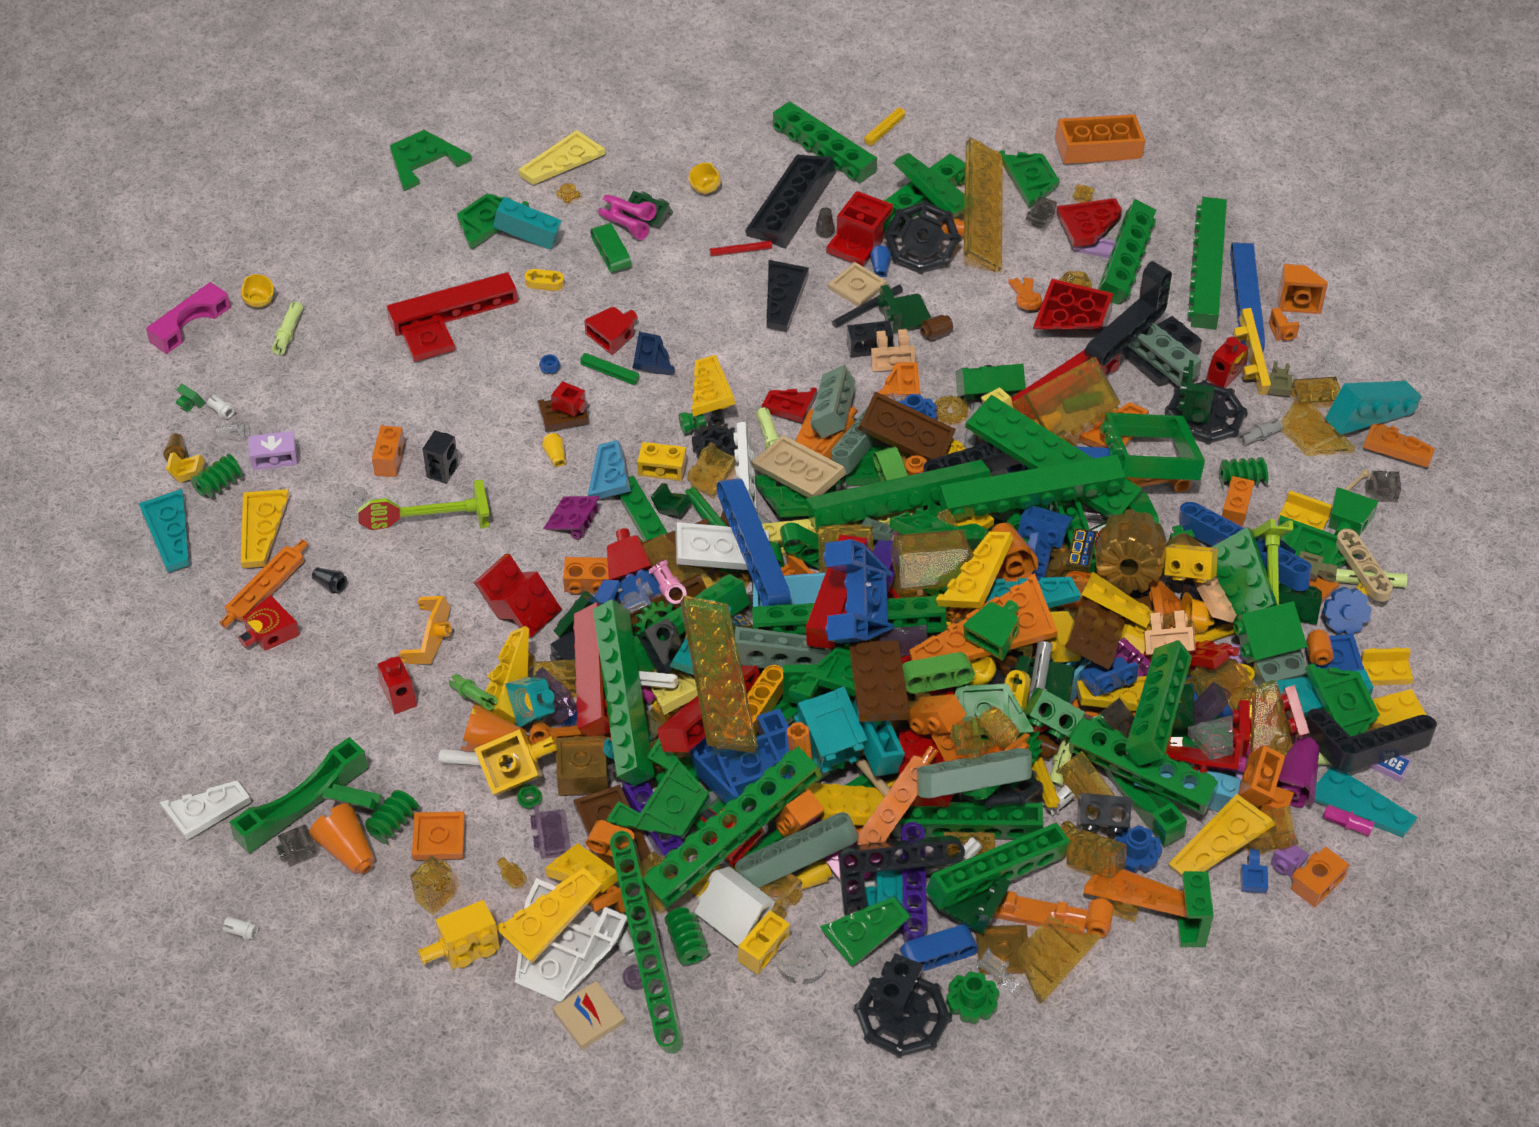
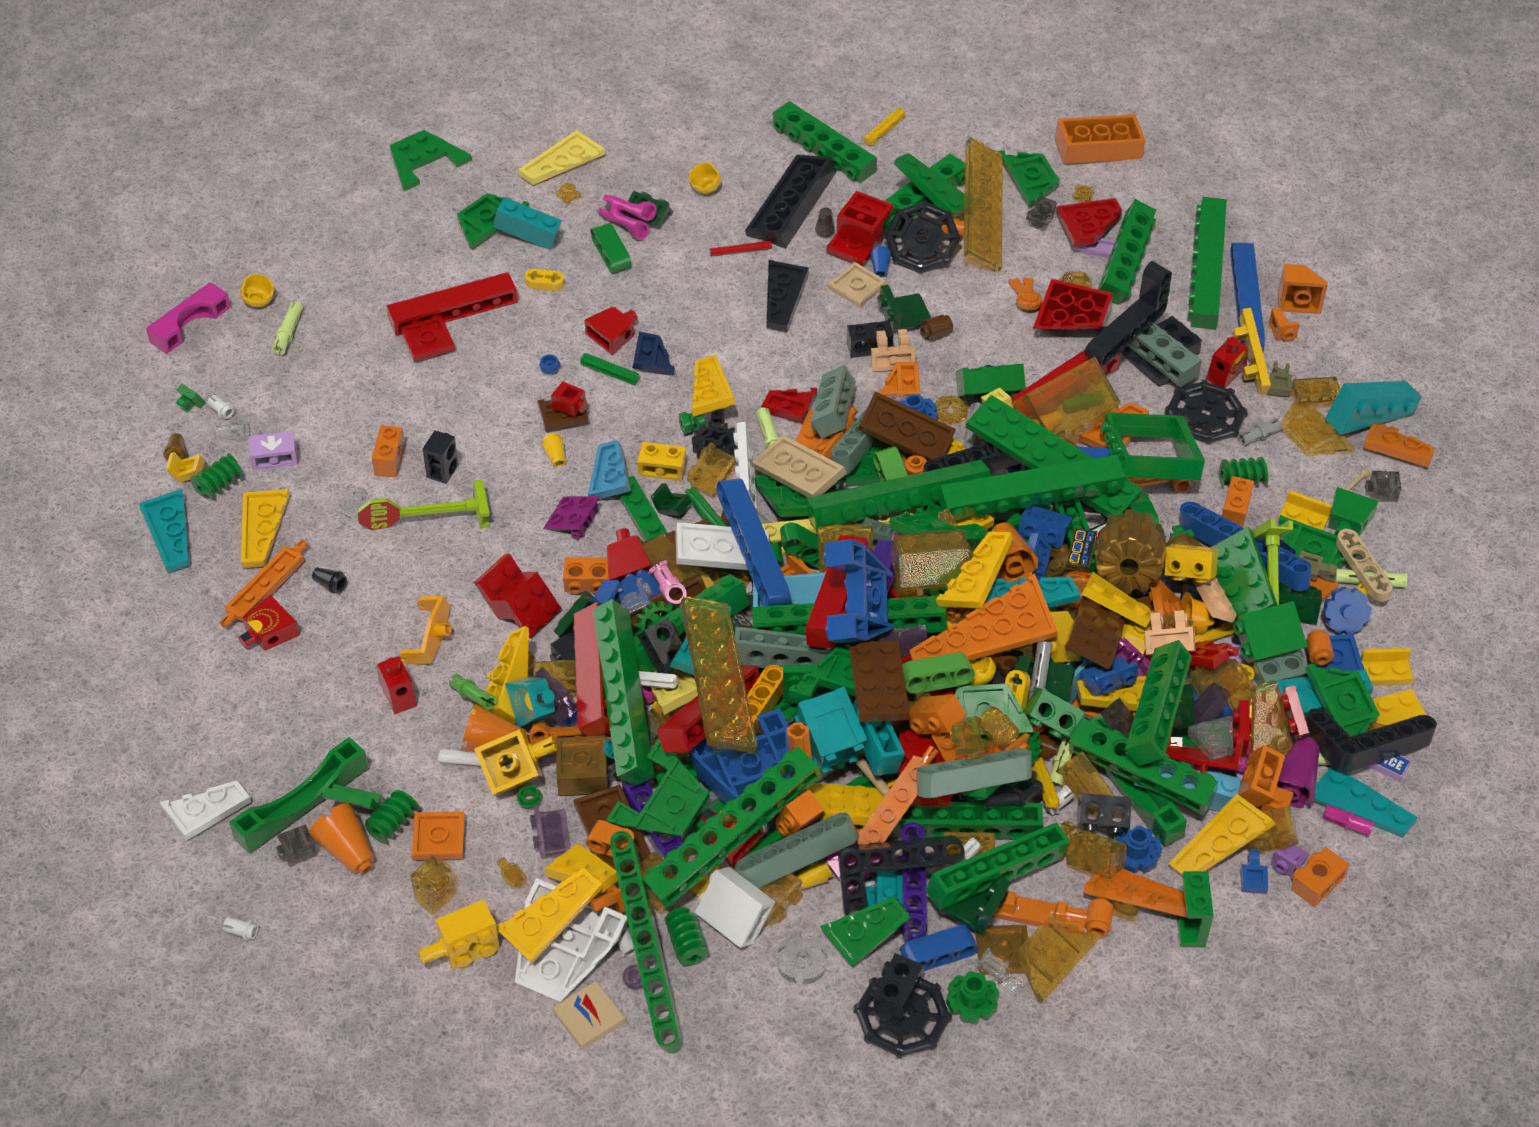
yellow brick [737,910,790,975] -> none
black bar [832,284,903,328] -> none
green torso [963,600,1020,660] -> none
dark green bracket [1178,360,1214,423] -> none

